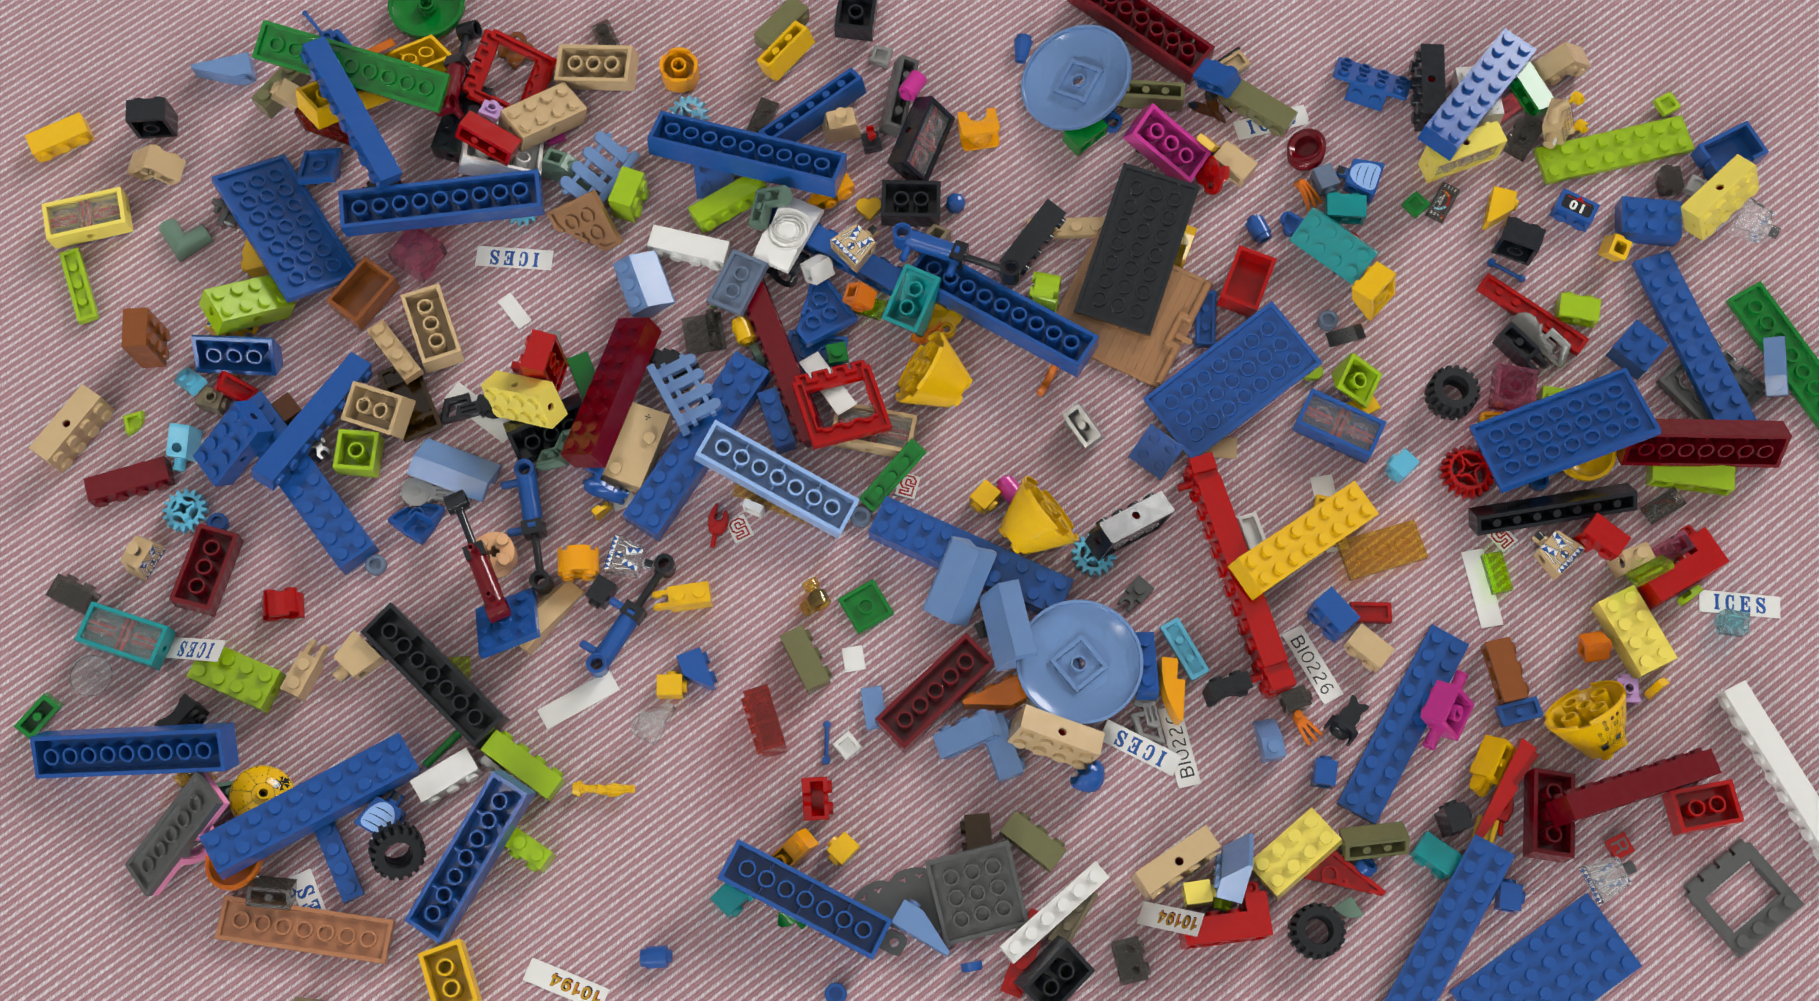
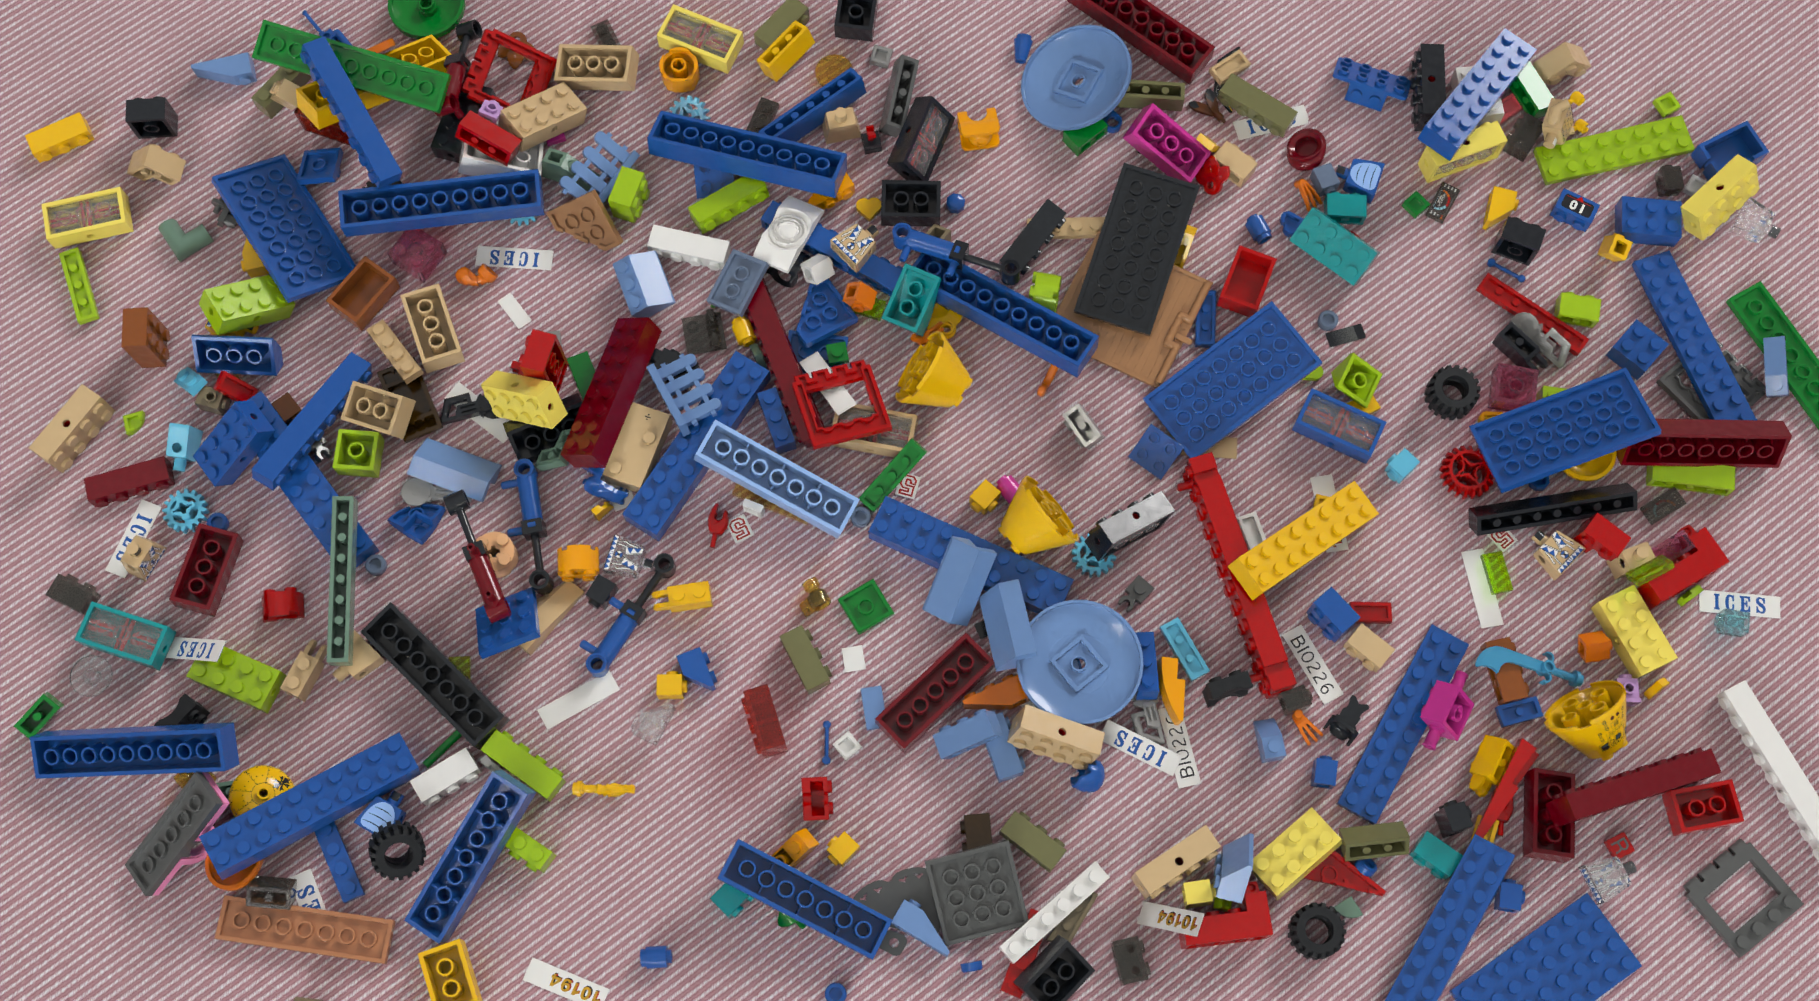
sand green brick [748,185,793,231] -> none
dark pink brick [898,70,927,101] -> none
blue brick [1193,58,1241,99] -> none
clear yellow tile [1336,520,1428,581] -> none
yellow slope [1351,261,1397,321] -> none
none -> white sticker [105,499,162,578]
none -> sand green brick [327,496,358,666]
none -> orange arm [455,263,498,286]
none -> brick [657,4,744,74]
none -> clear yellow tile [815,54,853,87]
none -> dark azure sword [1475,646,1584,687]

